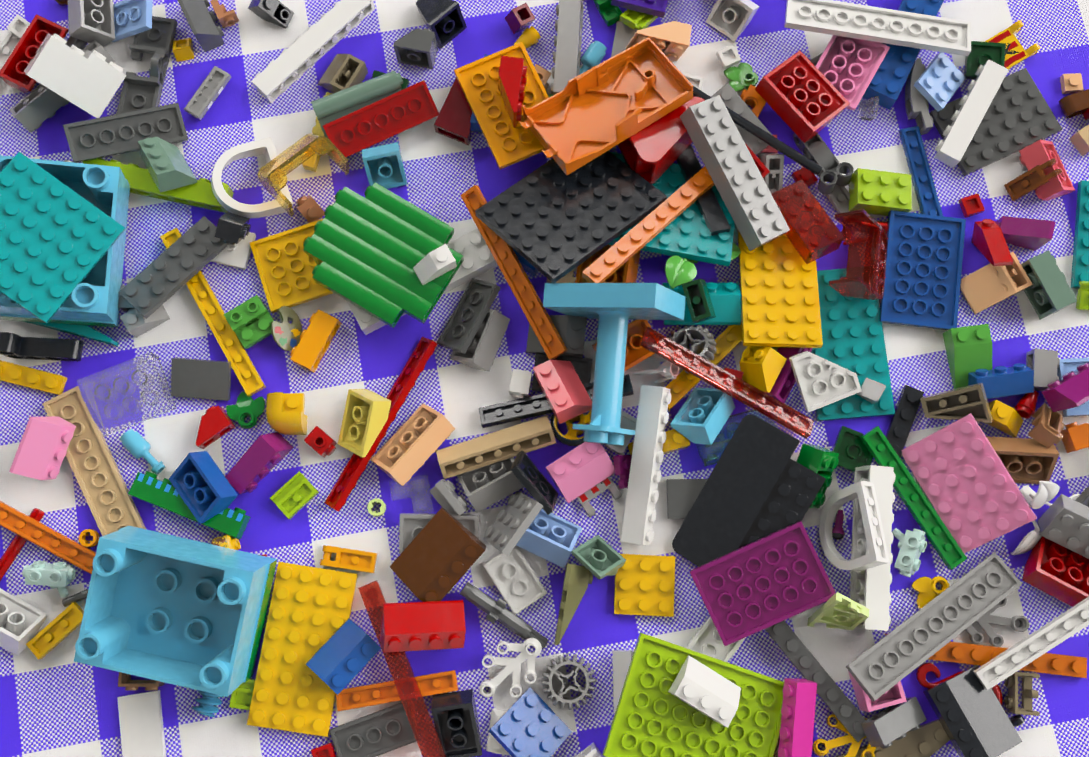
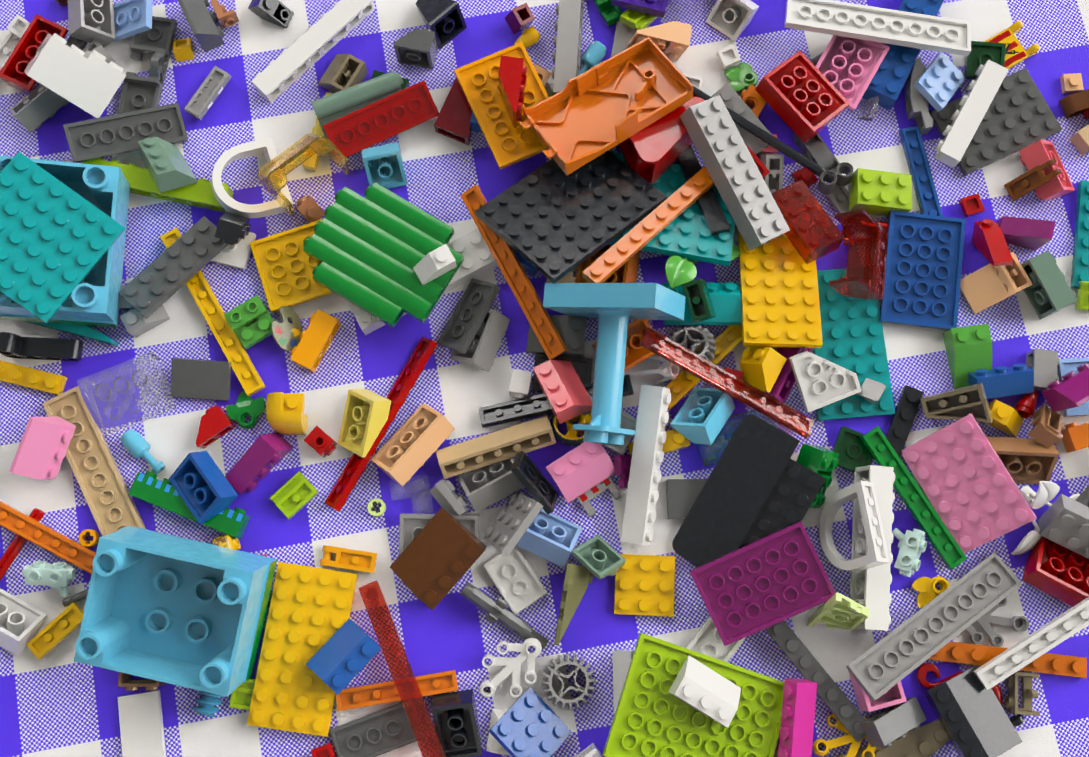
red slope [380,600,466,653] -> none
magenta piece [832,510,845,540] -> none

